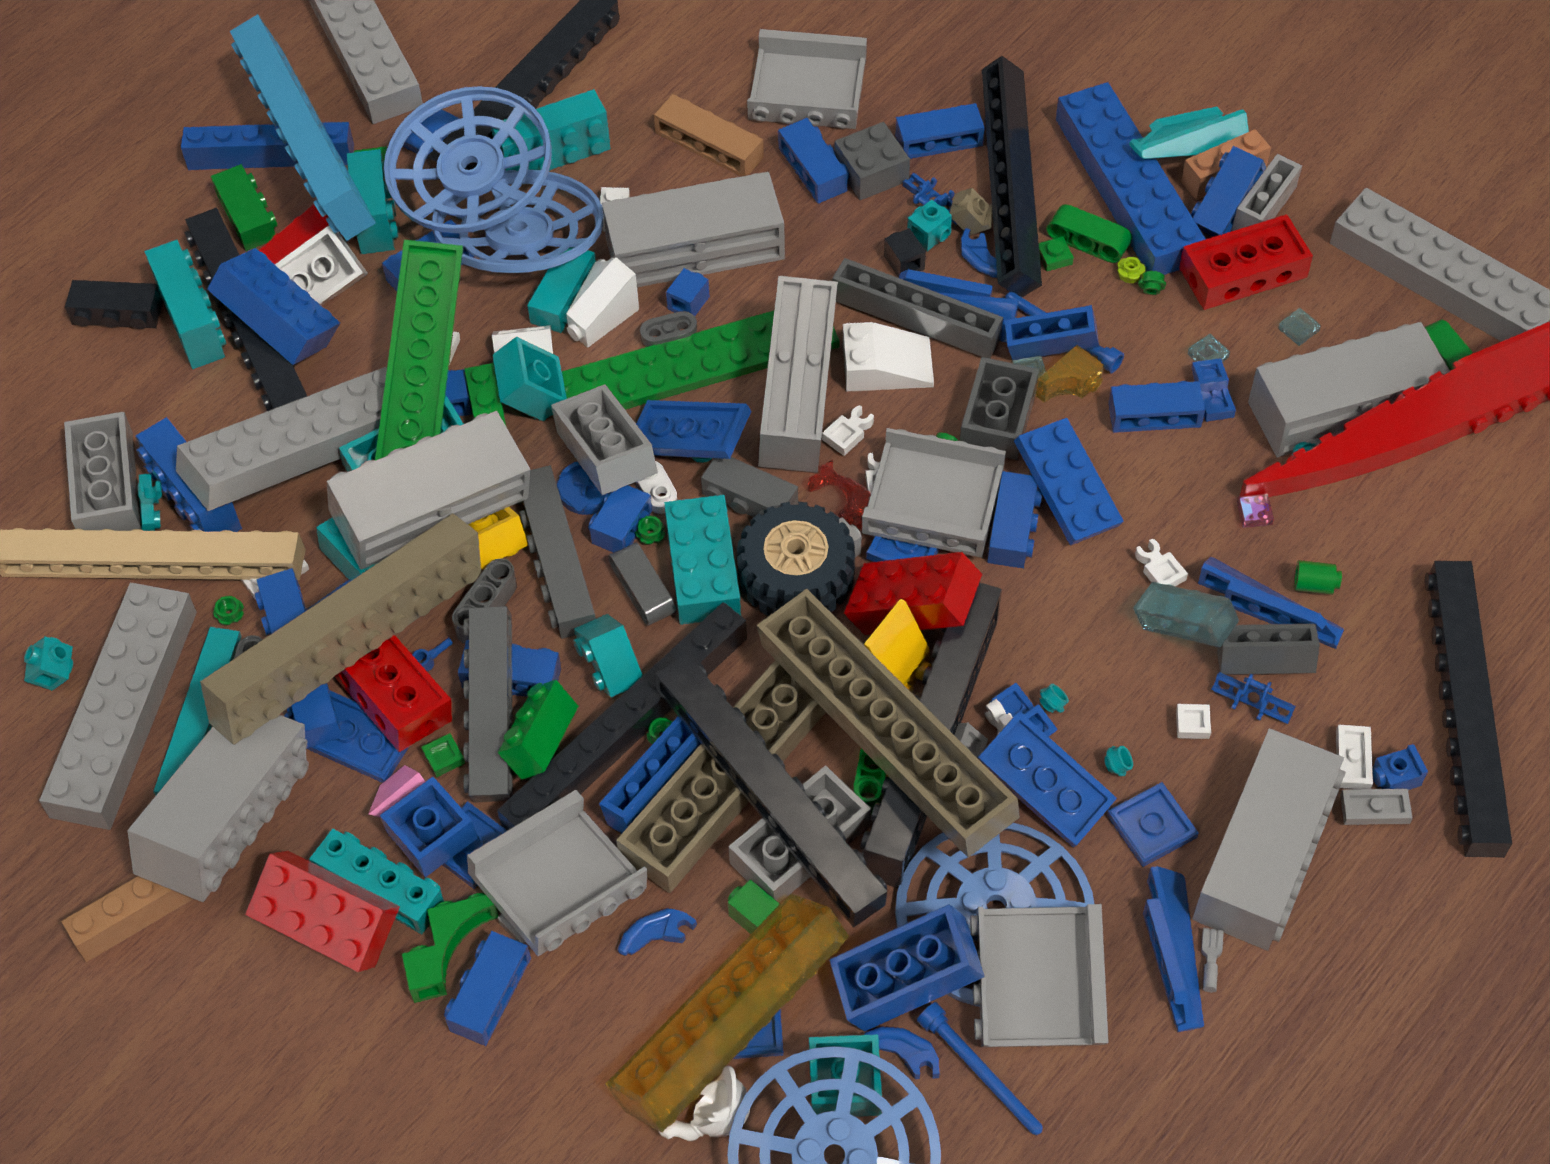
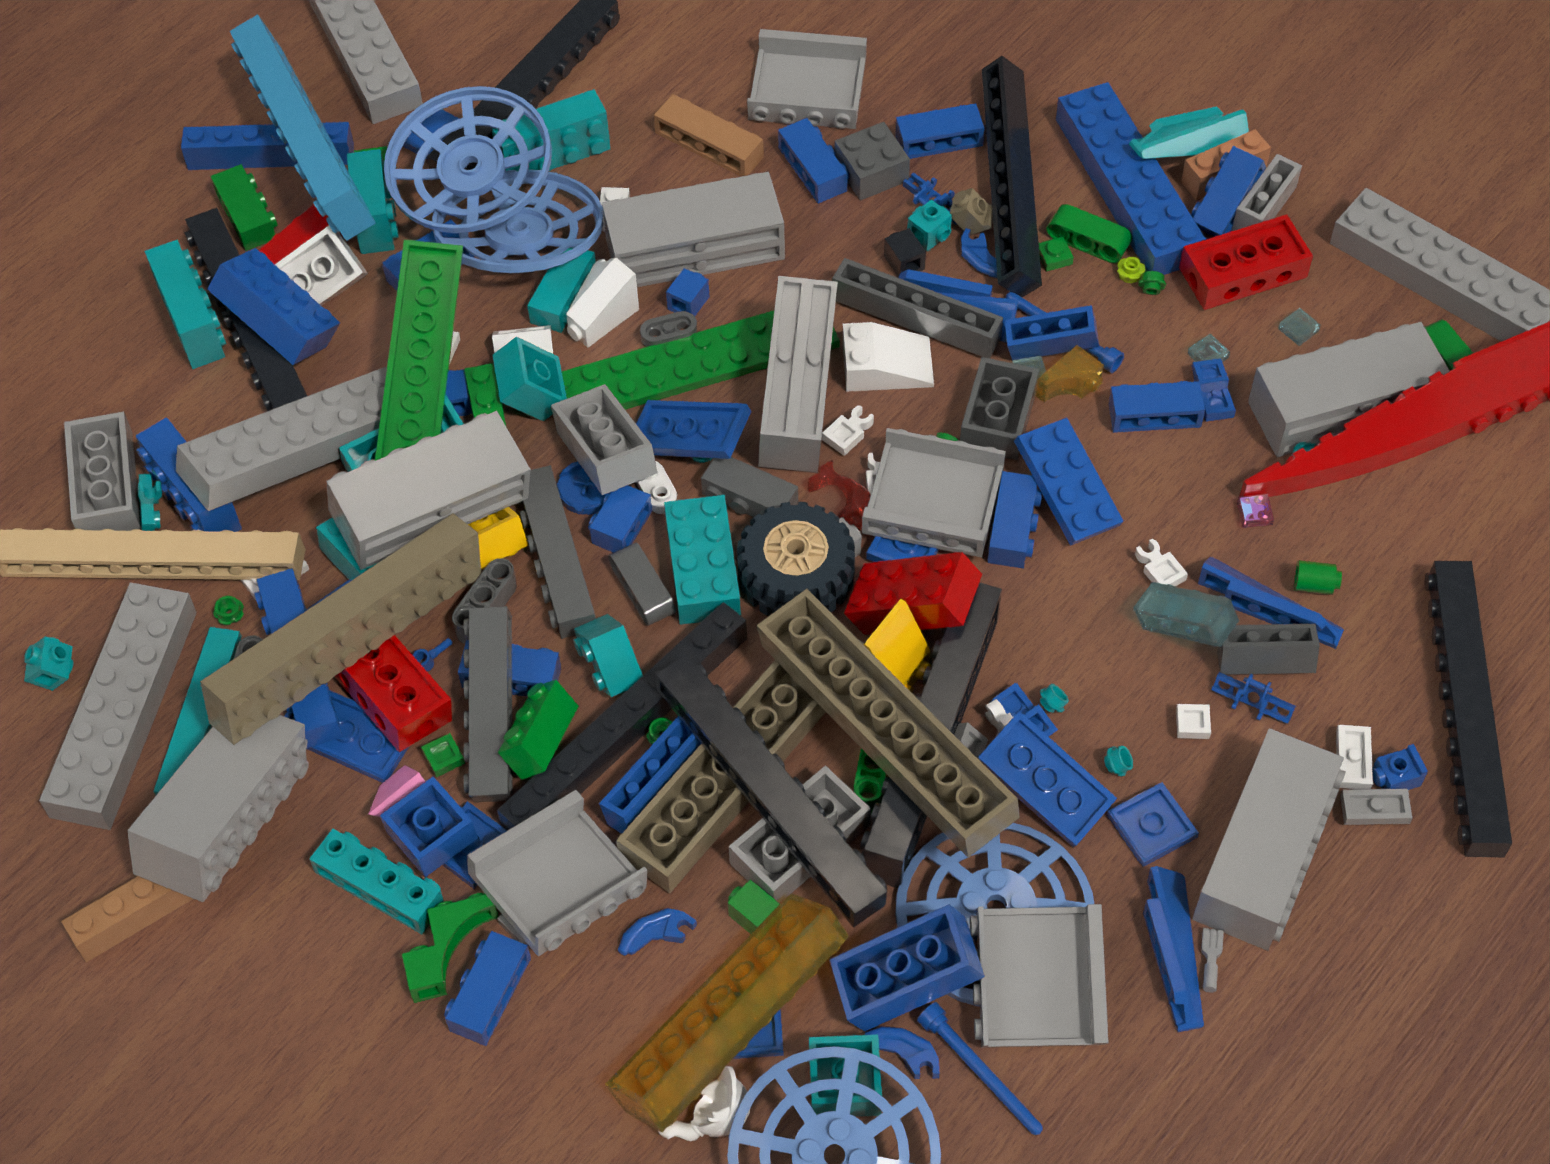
black brick [65,280,163,329] -> none
brick [245,851,400,972] -> none
green plate [635,516,665,545] -> none

